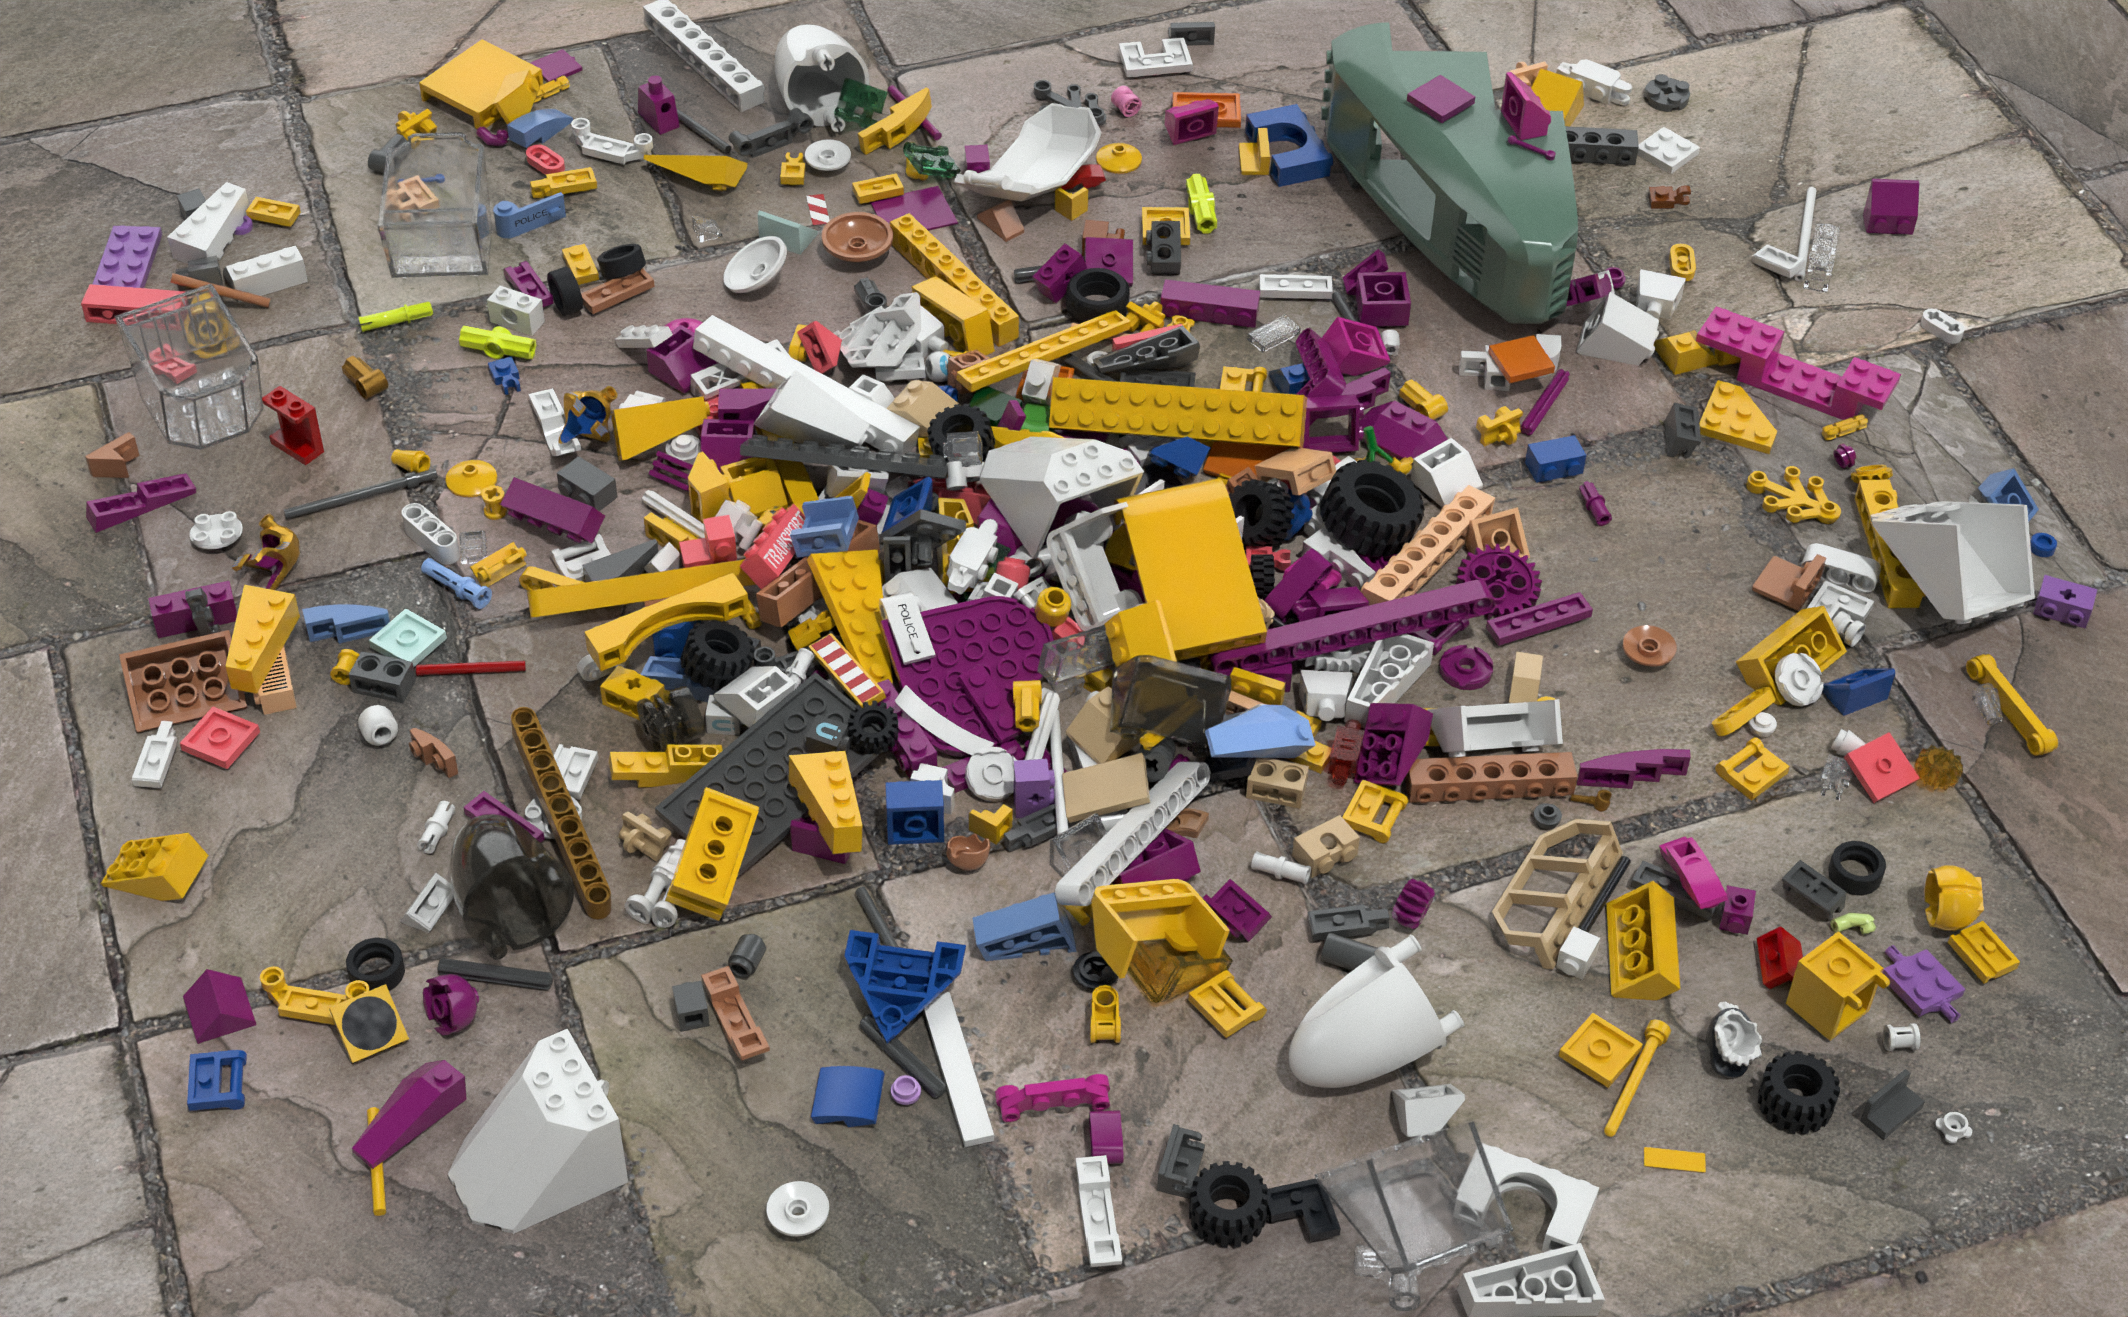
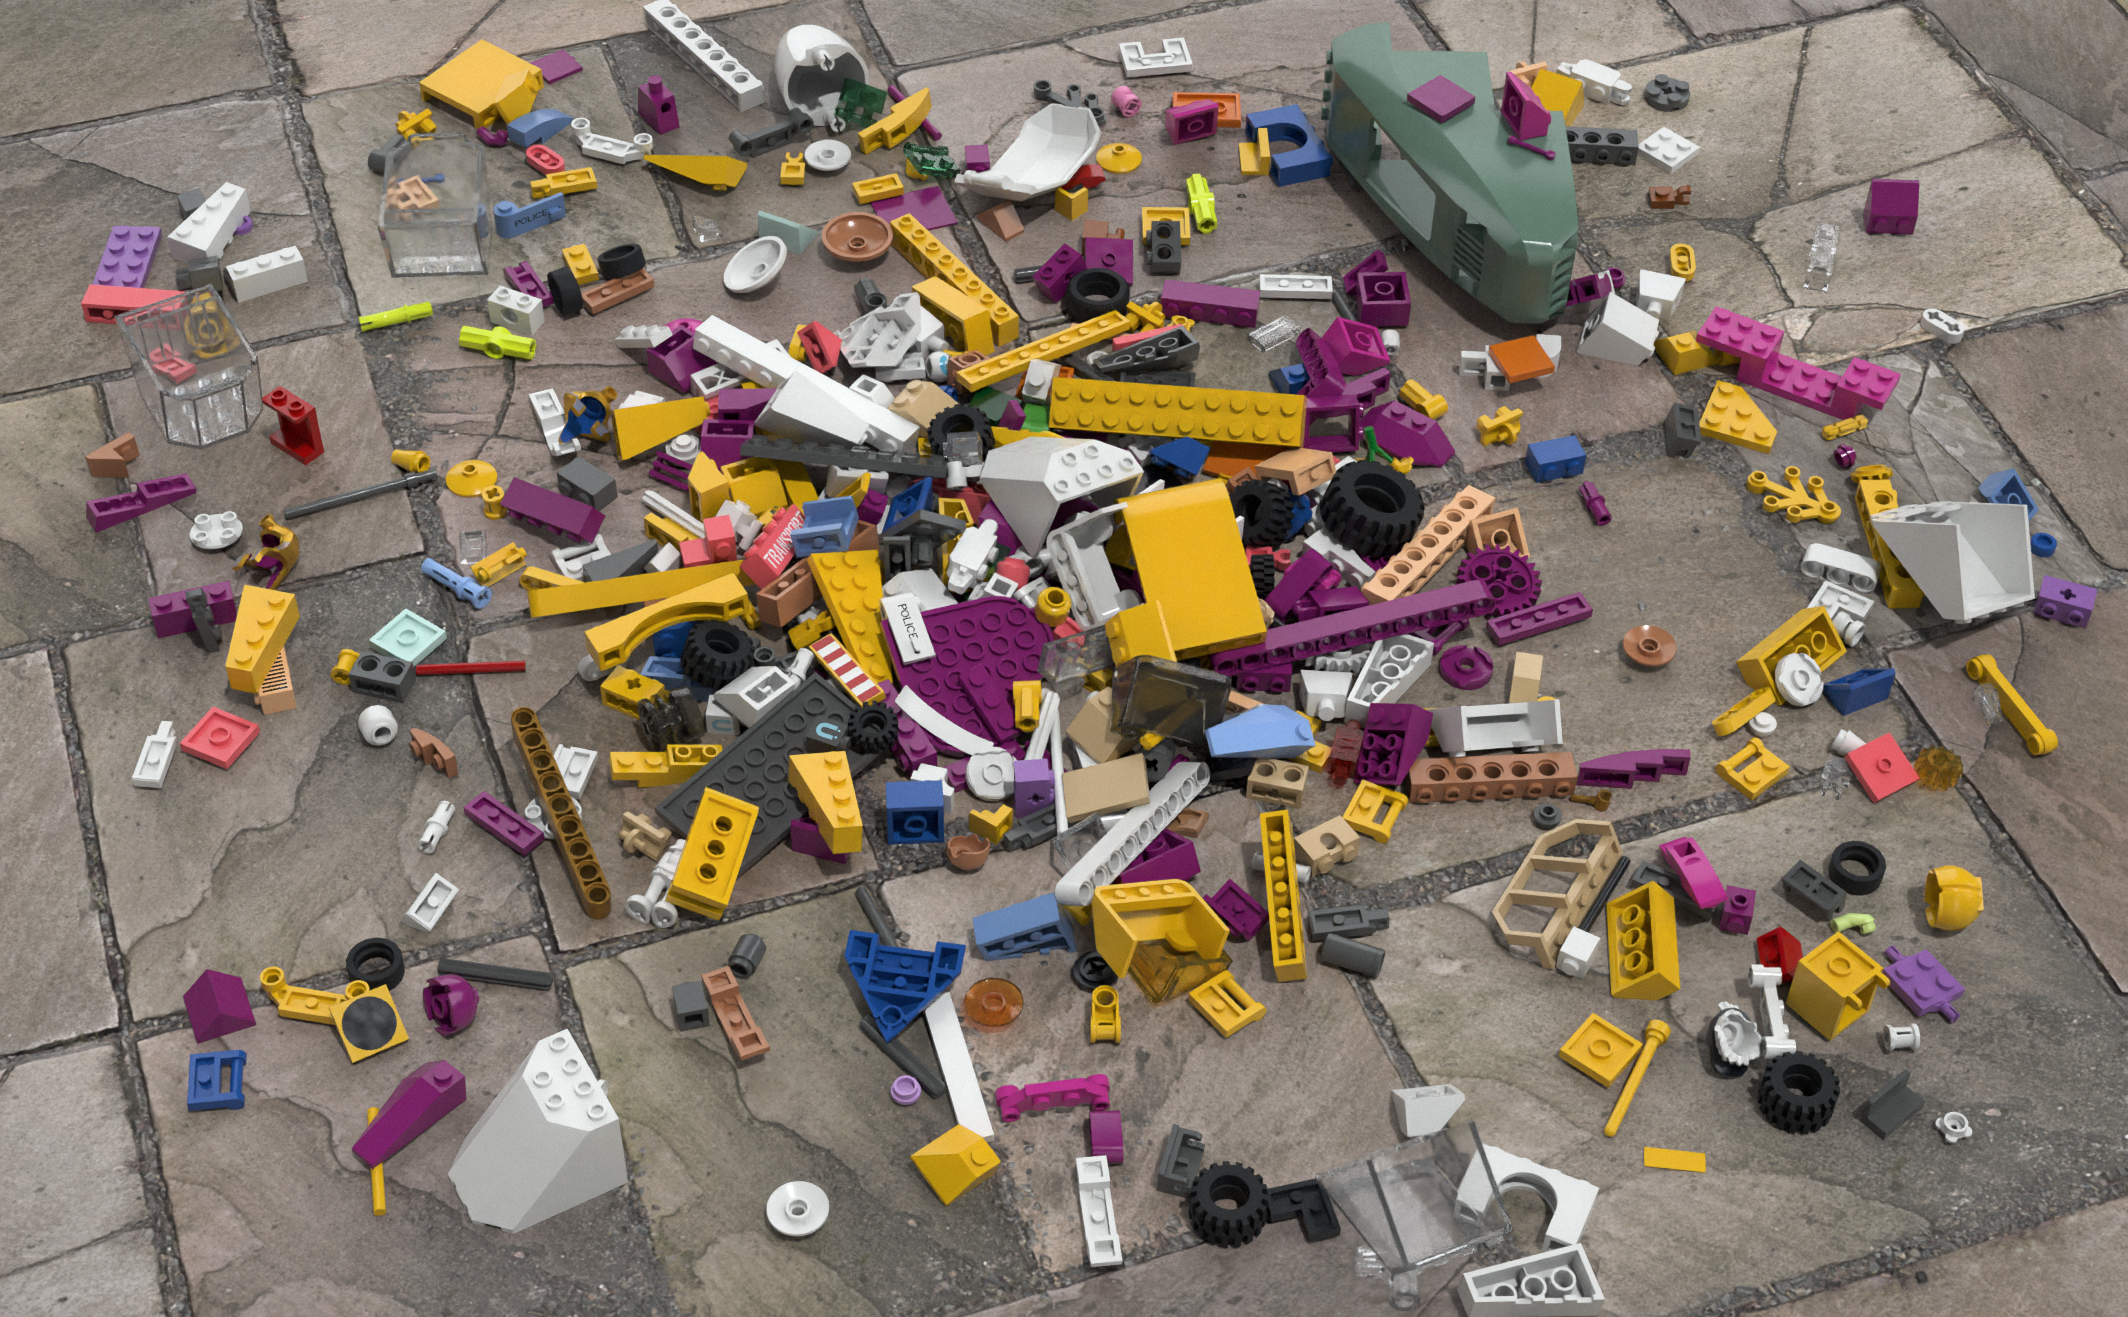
yellow slope [100,833,209,901] -> none
nougat slope [119,630,248,733] -> none
nougat bar [170,273,270,308] -> none
yellow plate [246,197,301,227] -> none
medium blue slope [302,604,390,643] -> none
pearl gold piece [342,356,388,399] -> none
white beam [402,503,460,565] -> none
clear smoke windscreen [450,814,574,960] -> none
blue plate [488,357,521,395] -> none
yellow axle [534,76,570,103] -> none
dark grey bar [677,109,732,154] -> none
sticker [806,194,830,225] -> none
blue slope [811,1066,885,1127] -> none
dark grey panel [1168,22,1215,46] -> none
yellow plate [1220,366,1267,392] -> none
yellow plate [1229,667,1285,705] -> none
white windscreen [1289,934,1464,1088] -> none
magenta gear [1392,878,1435,929] -> none
white slope [1411,438,1483,508] -> none
magenta axle [1520,369,1570,436] -> none
white plate [1752,245,1805,278] -> none
nougat bracket [1752,554,1827,611] -> none
white piece [1795,187,1816,282] -> none
yellow plate [1947,921,2020,984] -> none
none -> yellow slope [910,1124,1001,1207]
none -> clear orange dish [964,978,1024,1027]
none -> yellow brick [1259,810,1307,982]
none -> white plate [1748,964,1796,1060]

